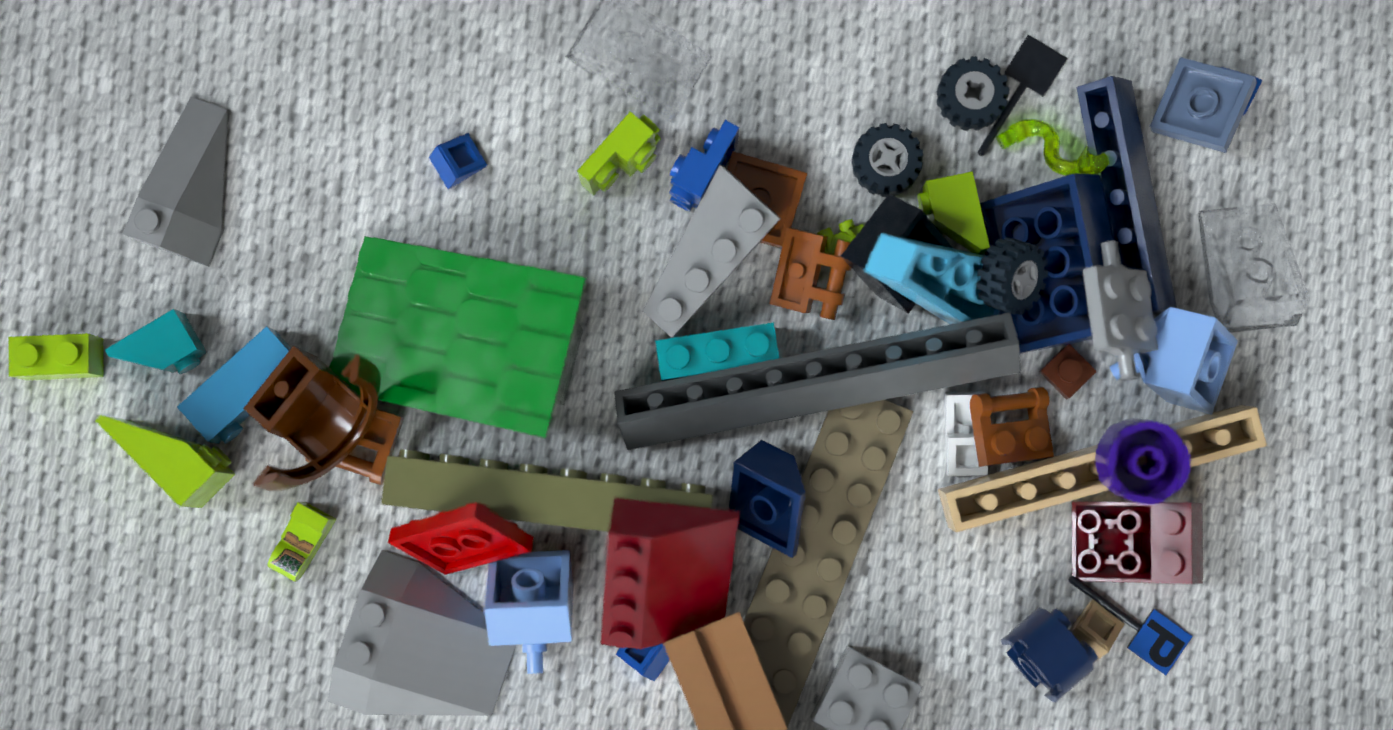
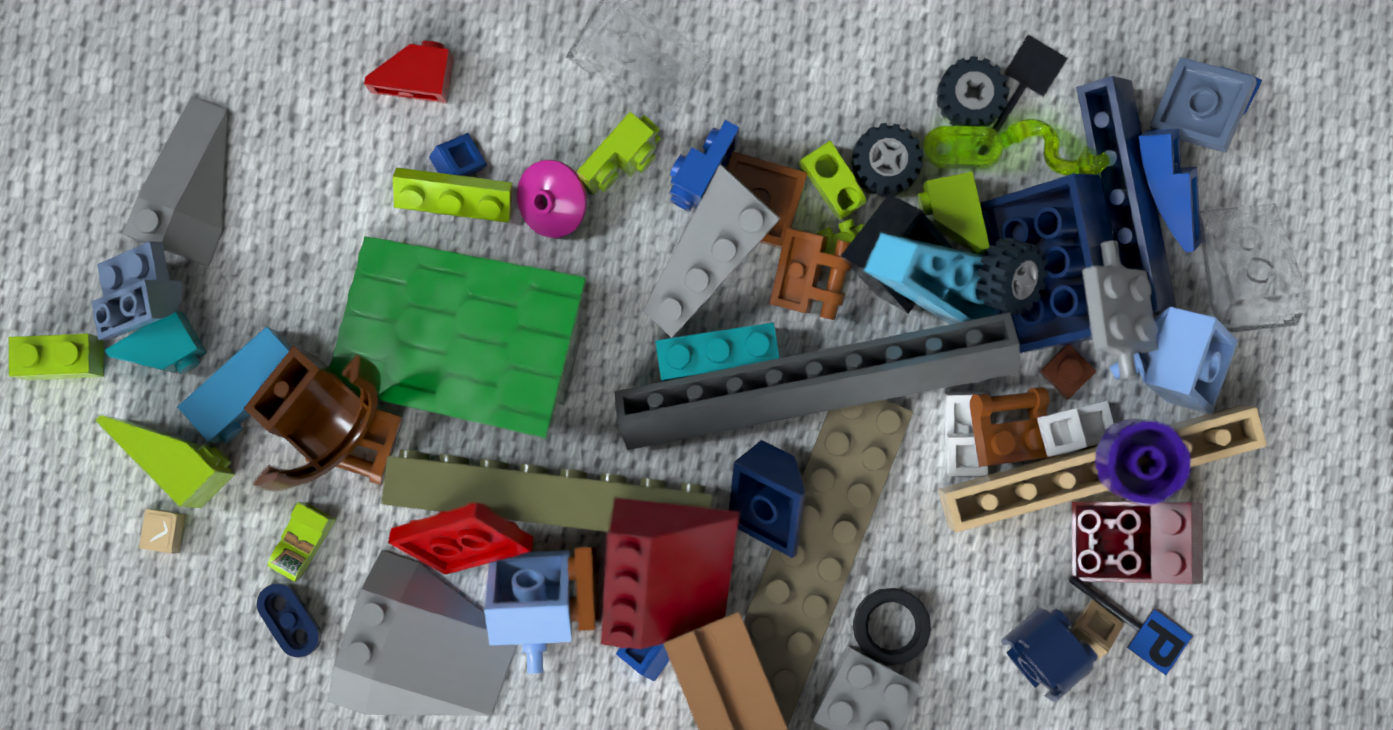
none -> sand blue brick [91,241,183,340]
none -> tan slope [139,509,186,554]
none -> dark blue plate [257,583,322,658]
none -> red slope [364,40,454,103]
none -> lime plate [393,167,513,223]
none -> dark pink dish [517,160,587,238]
none -> dark orange plate [568,547,600,631]
none -> lime leg [797,140,867,220]
none -> black tyre [853,588,931,665]
none -> clear neon green plate [924,126,1003,169]
none -> white slope [1037,401,1114,457]
none -> blue slope [1139,128,1201,252]

